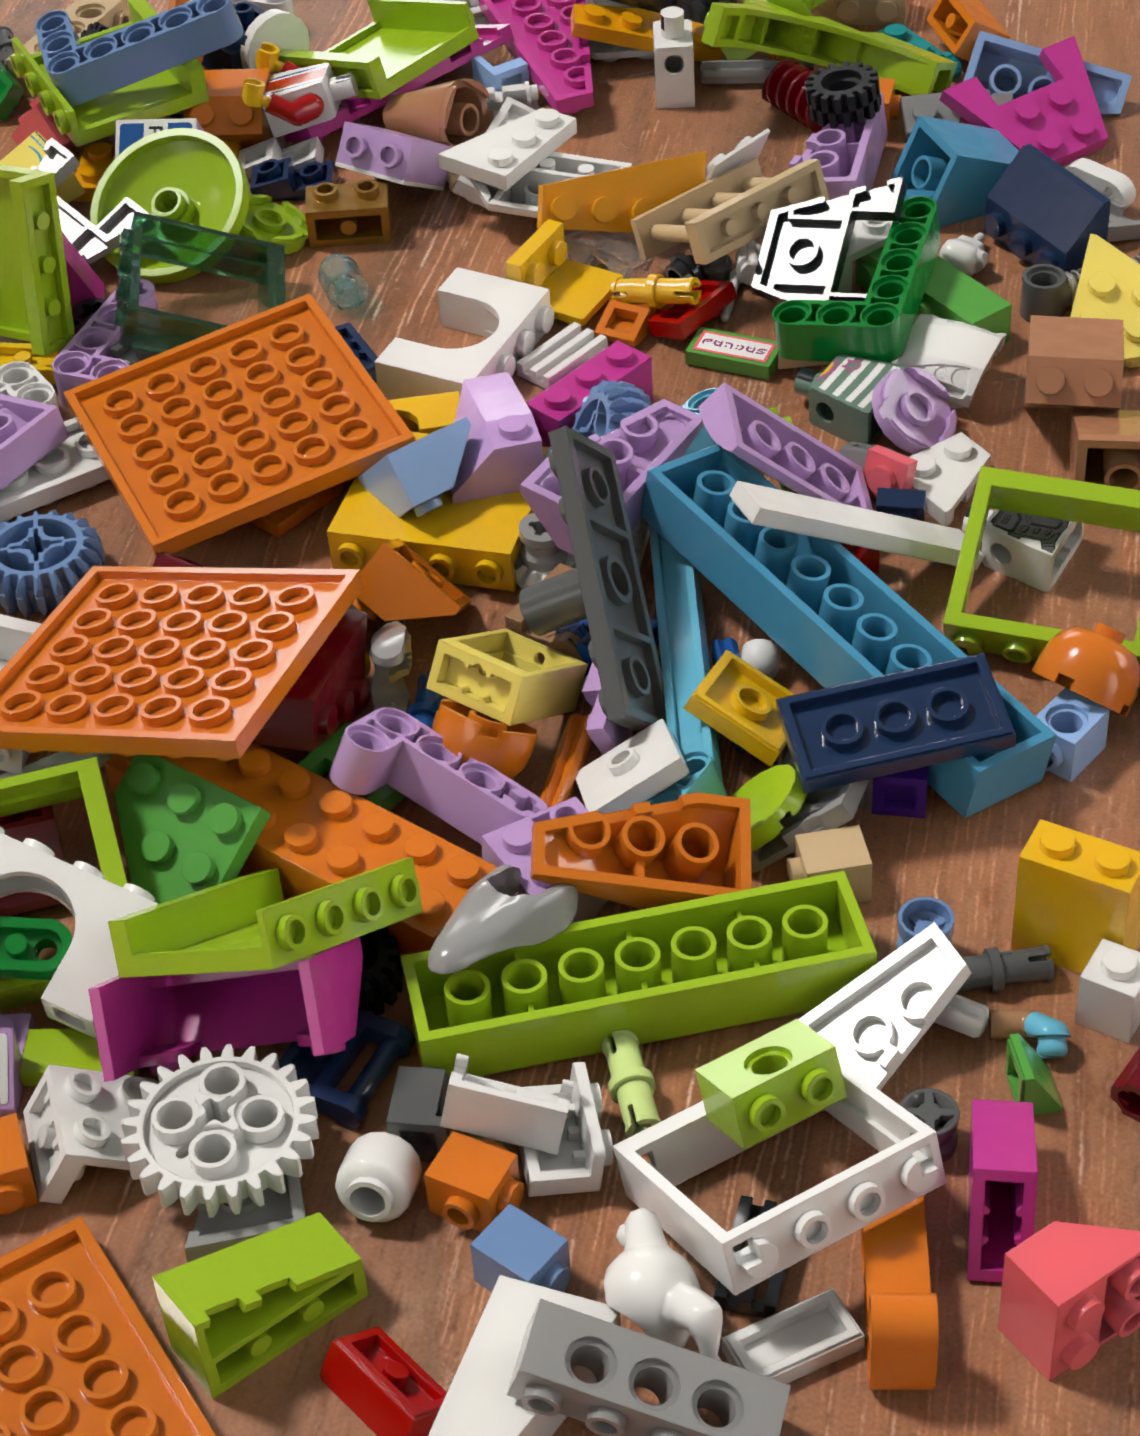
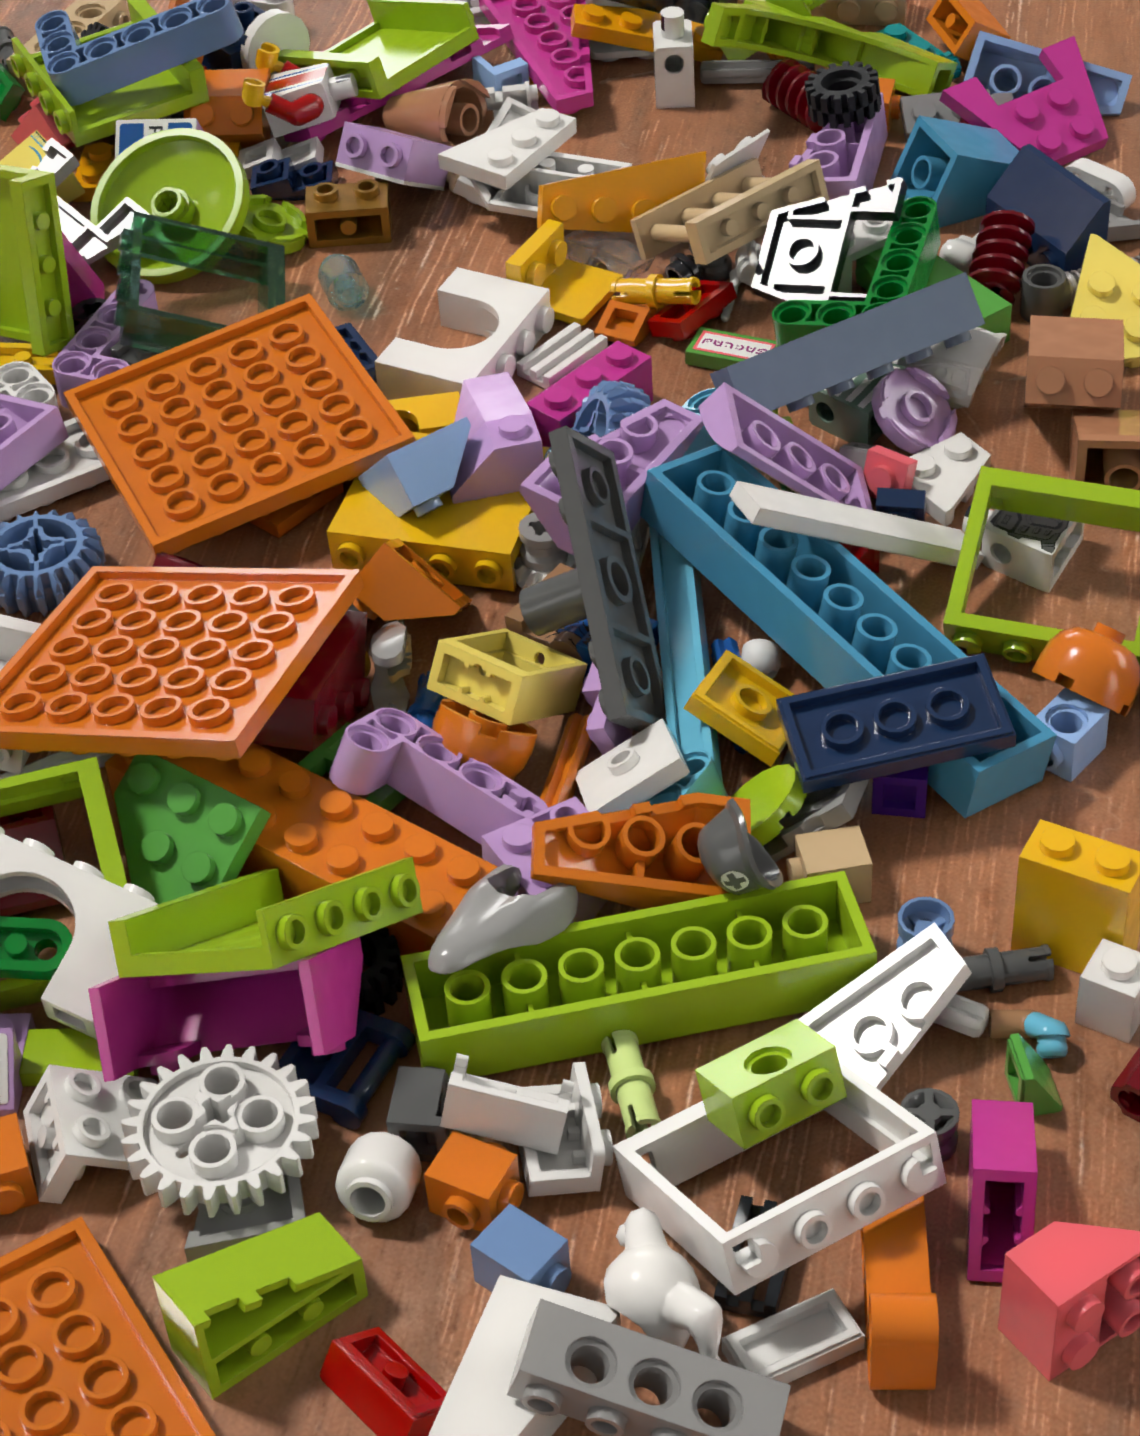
none -> dark grey helmet [697,798,783,895]
none -> sand blue brick [710,272,985,413]
none -> dark red piece [969,210,1035,305]

